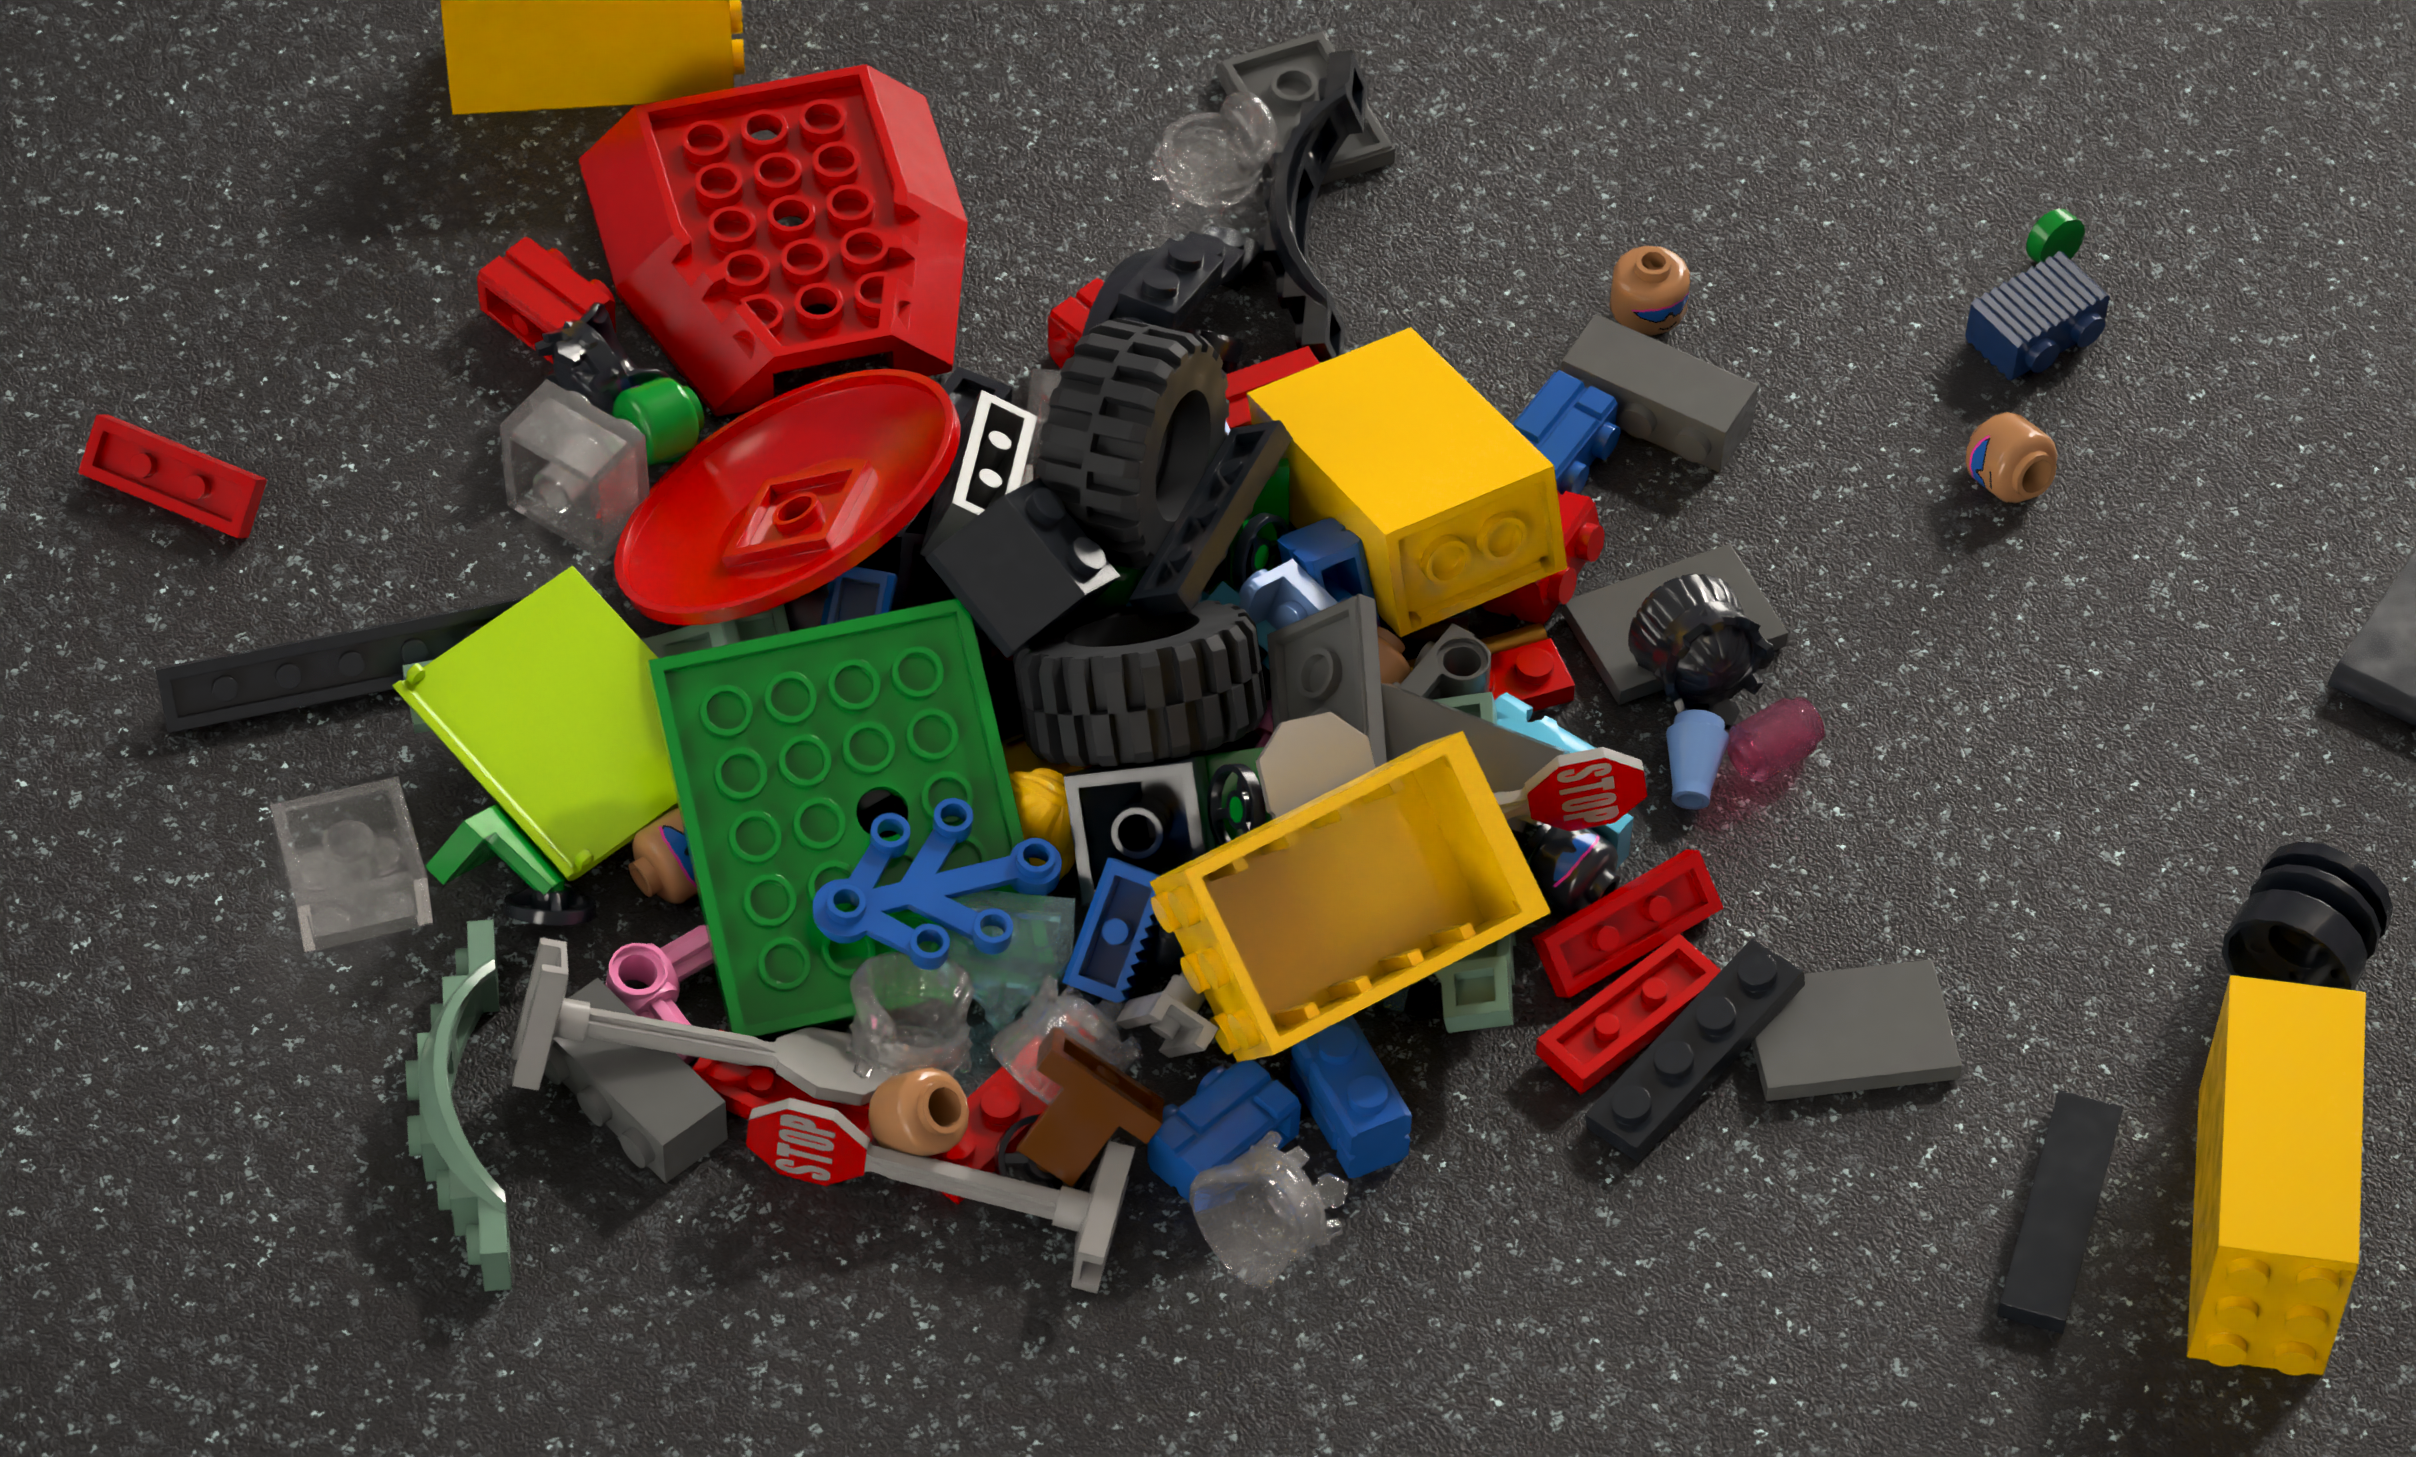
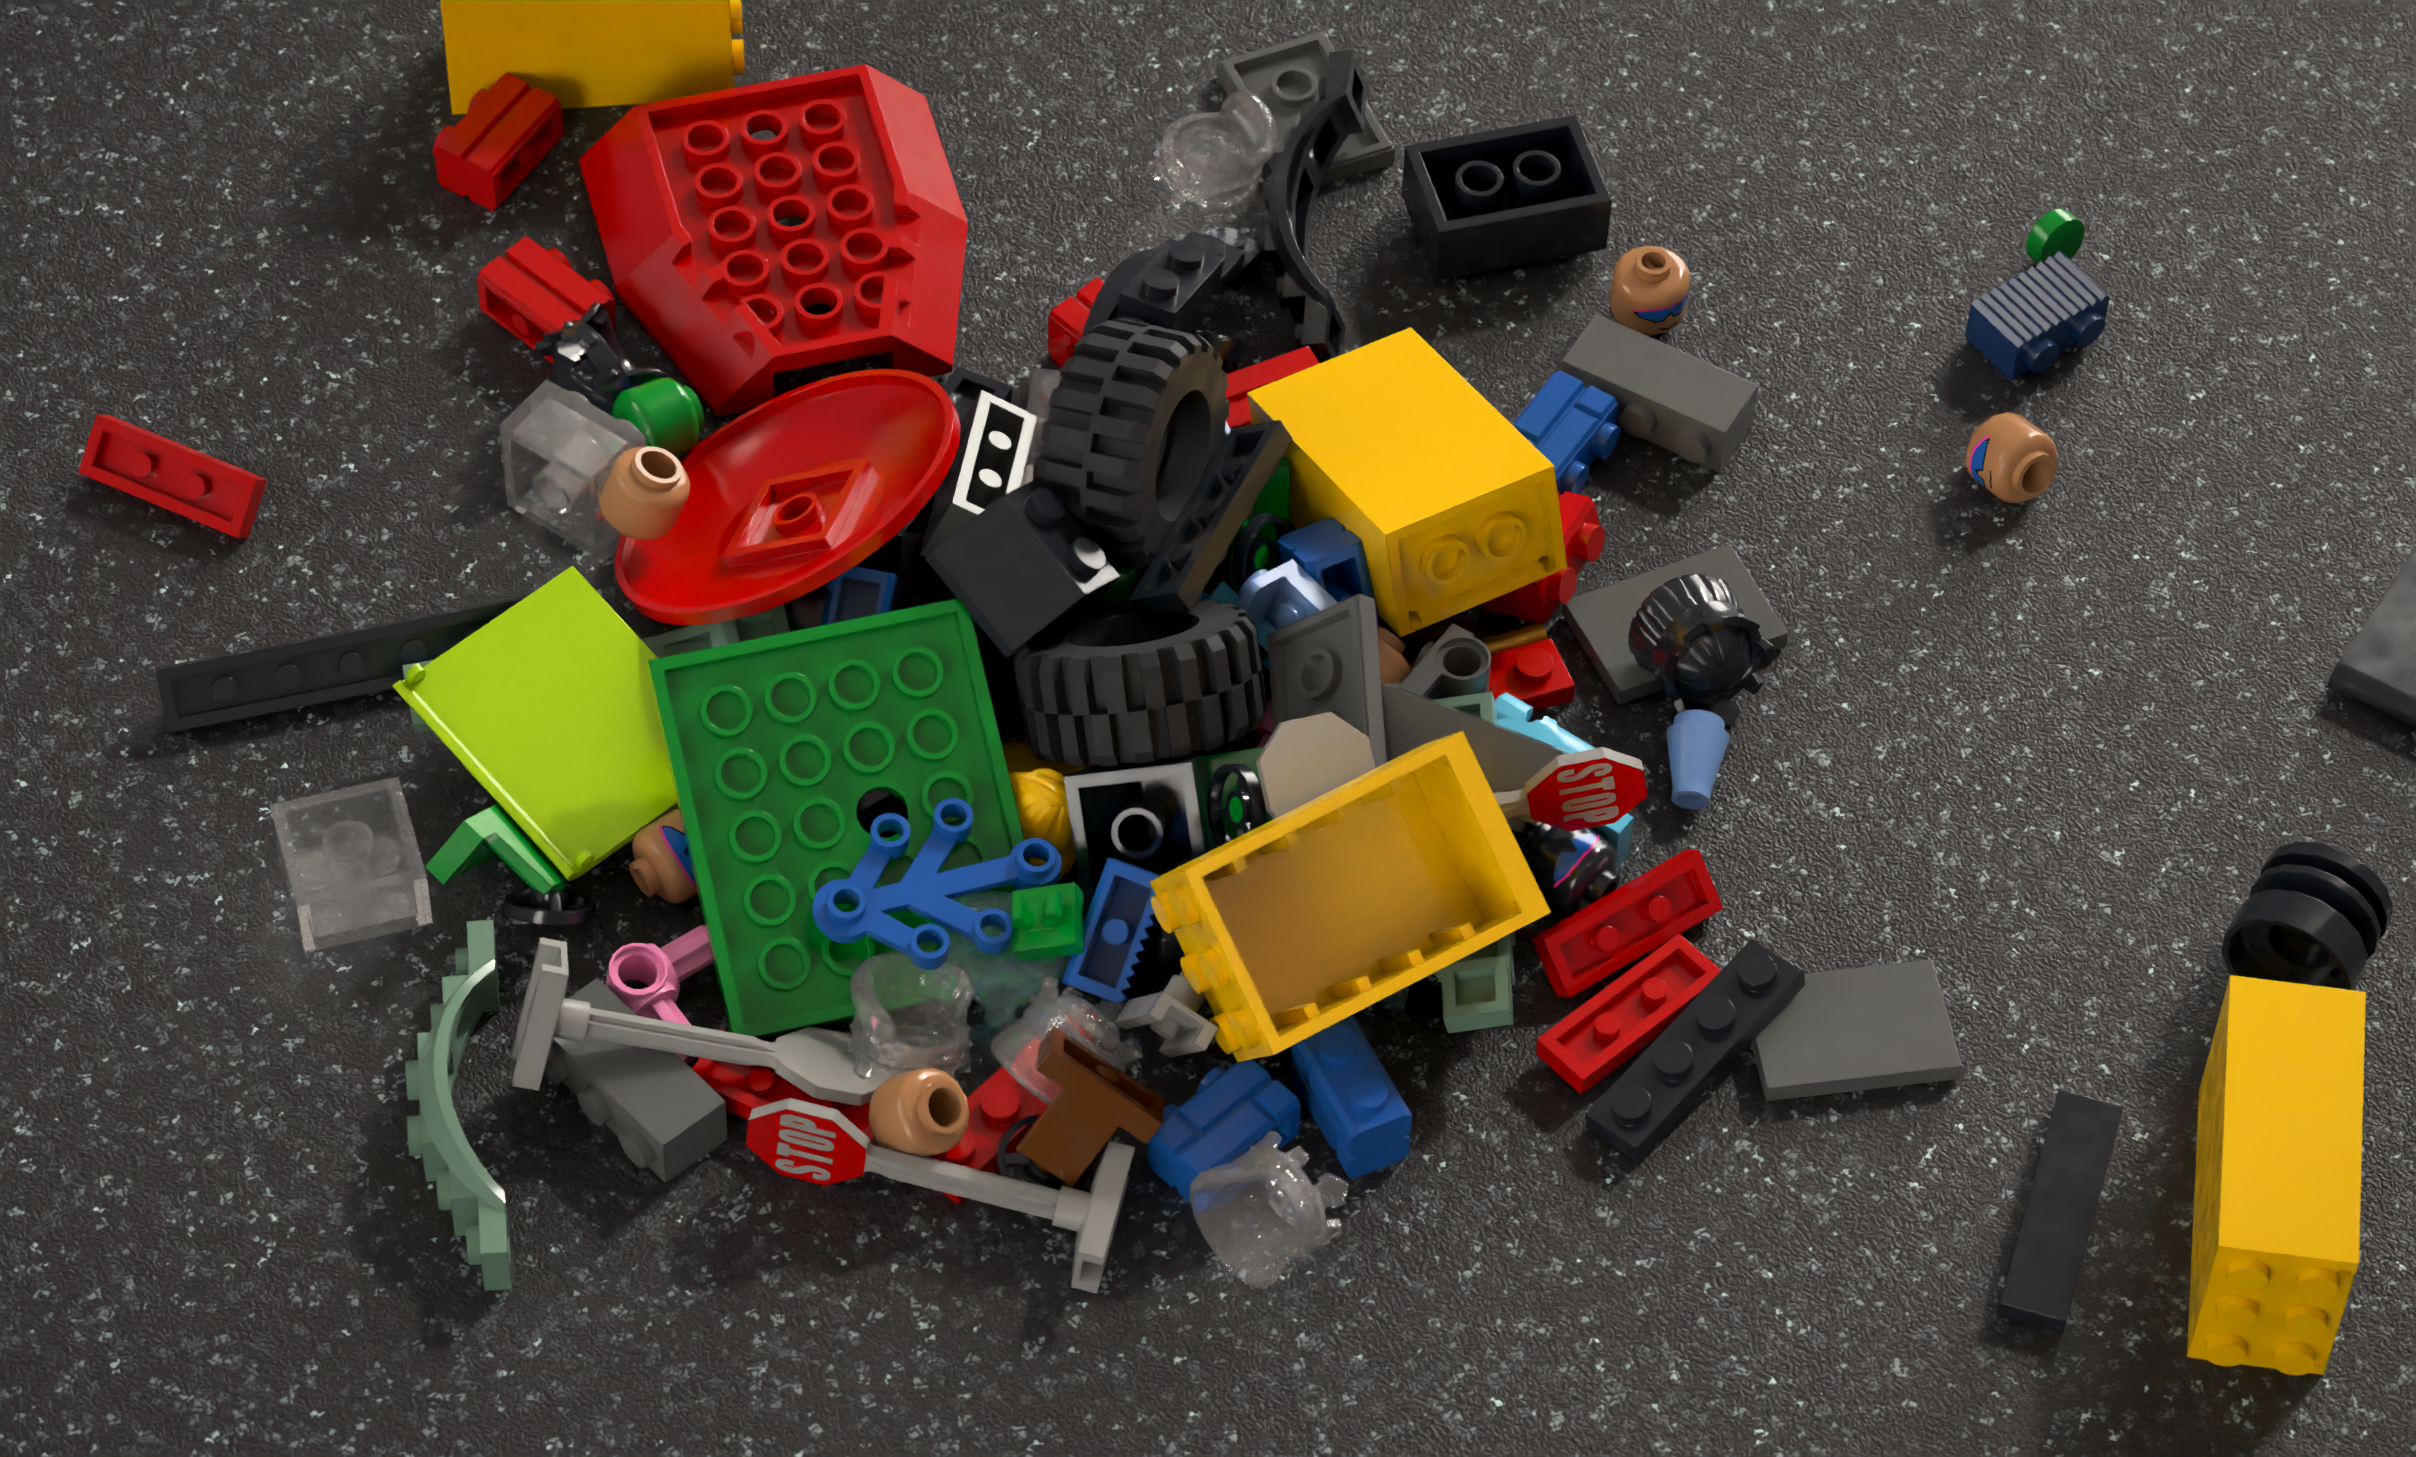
clear pink brick [1727,697,1825,782] -> none
none -> red brick [433,73,564,211]
none -> medium nougat head [599,446,691,540]
none -> green tile [1012,882,1084,962]
none -> black brick [1401,115,1612,281]

